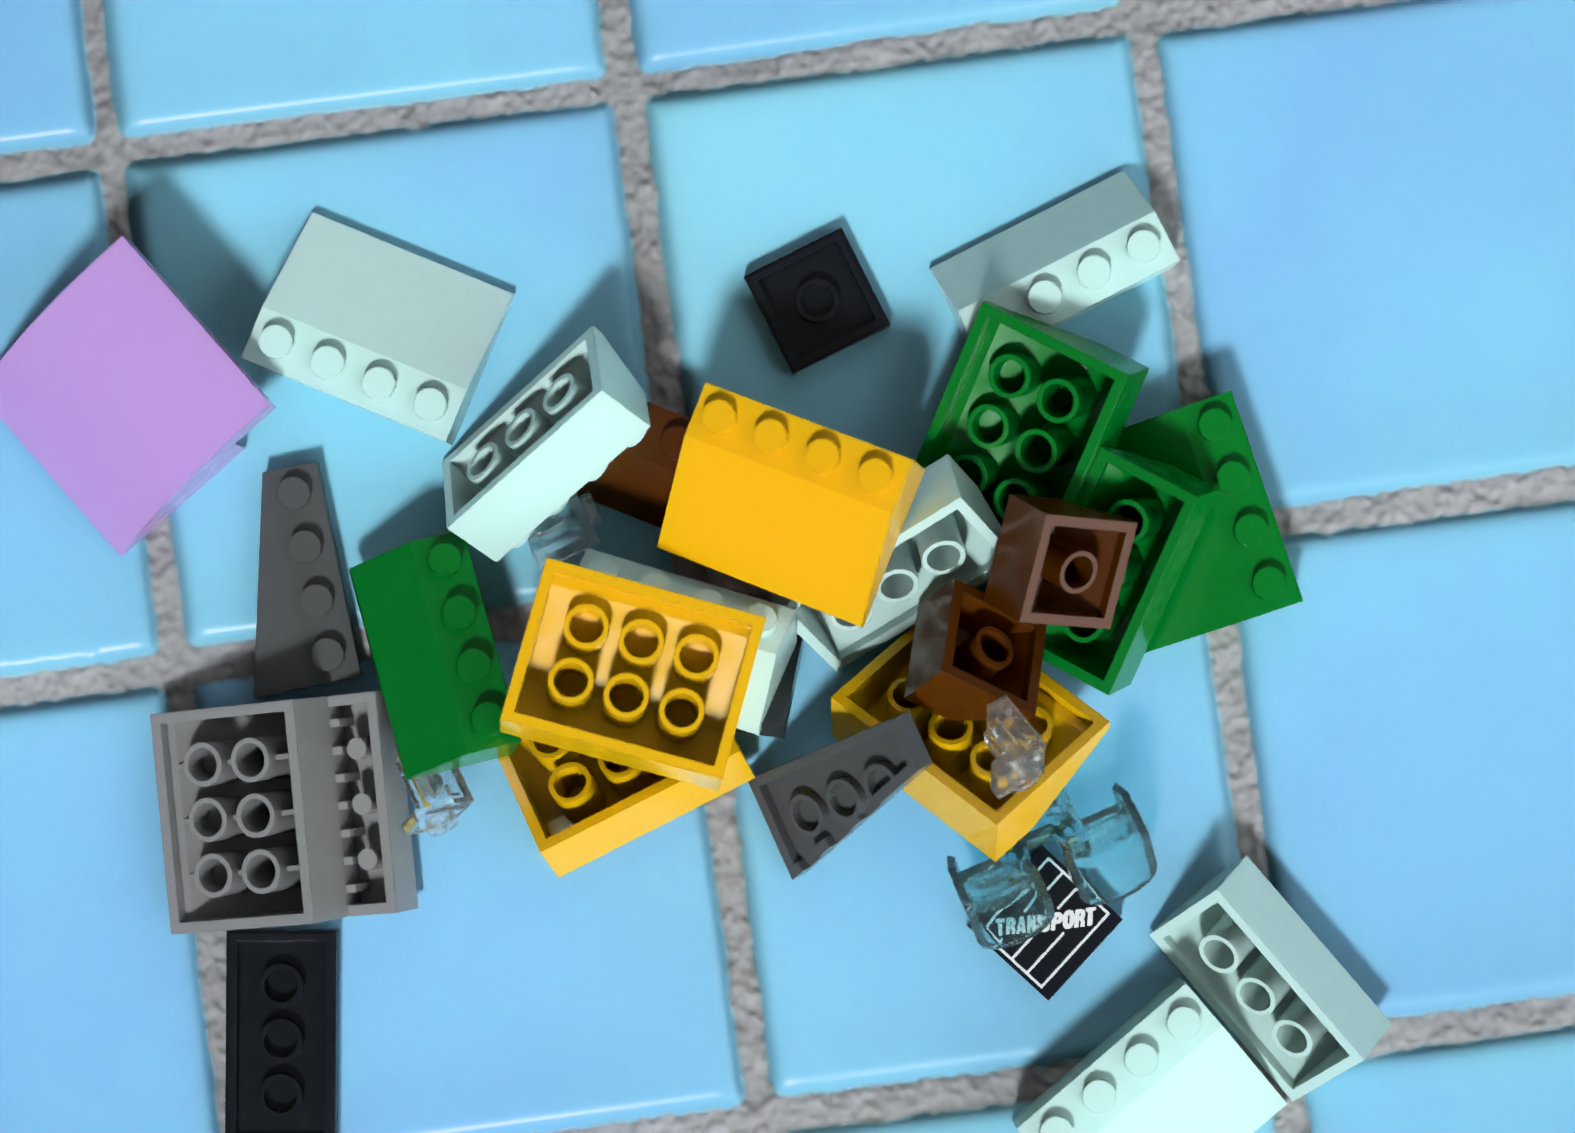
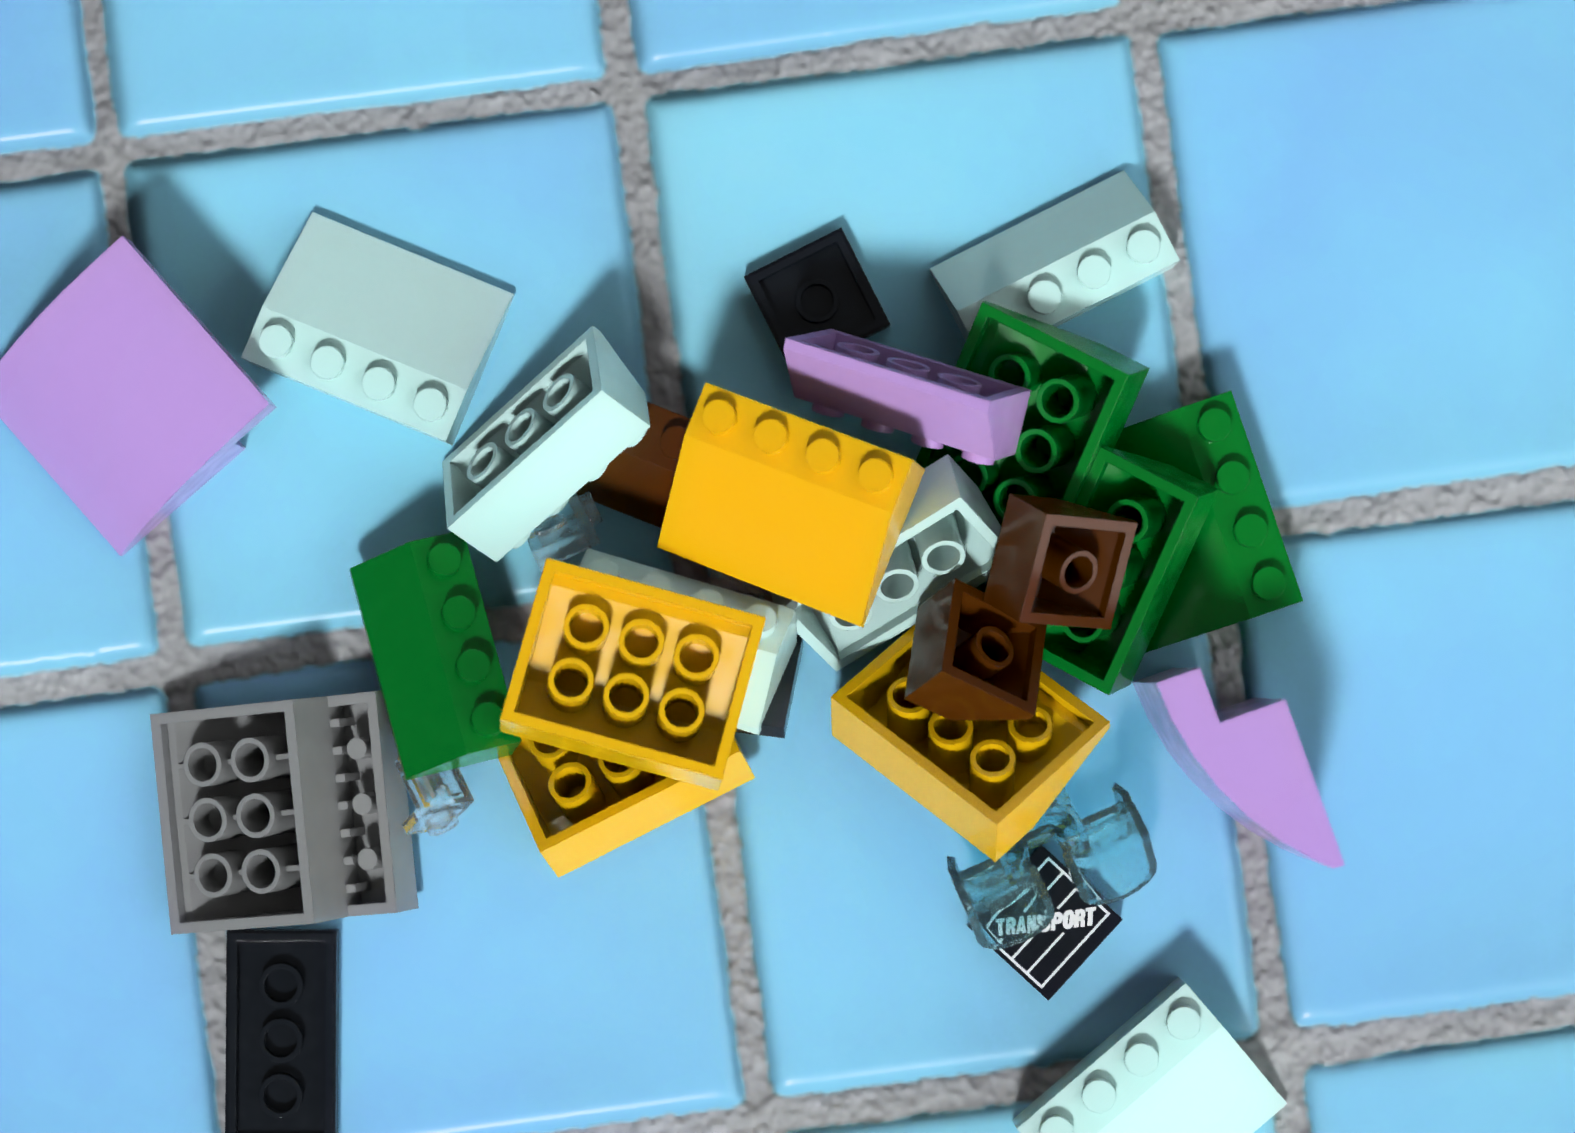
dark grey wing [254,461,364,699] -> none
dark grey wing [748,711,933,880] -> none
clear bracket [984,695,1045,799] -> none
light aqua slope [1149,855,1392,1102] -> none
none -> lavender slope [783,329,1031,465]
none -> lavender slope [1132,667,1345,869]

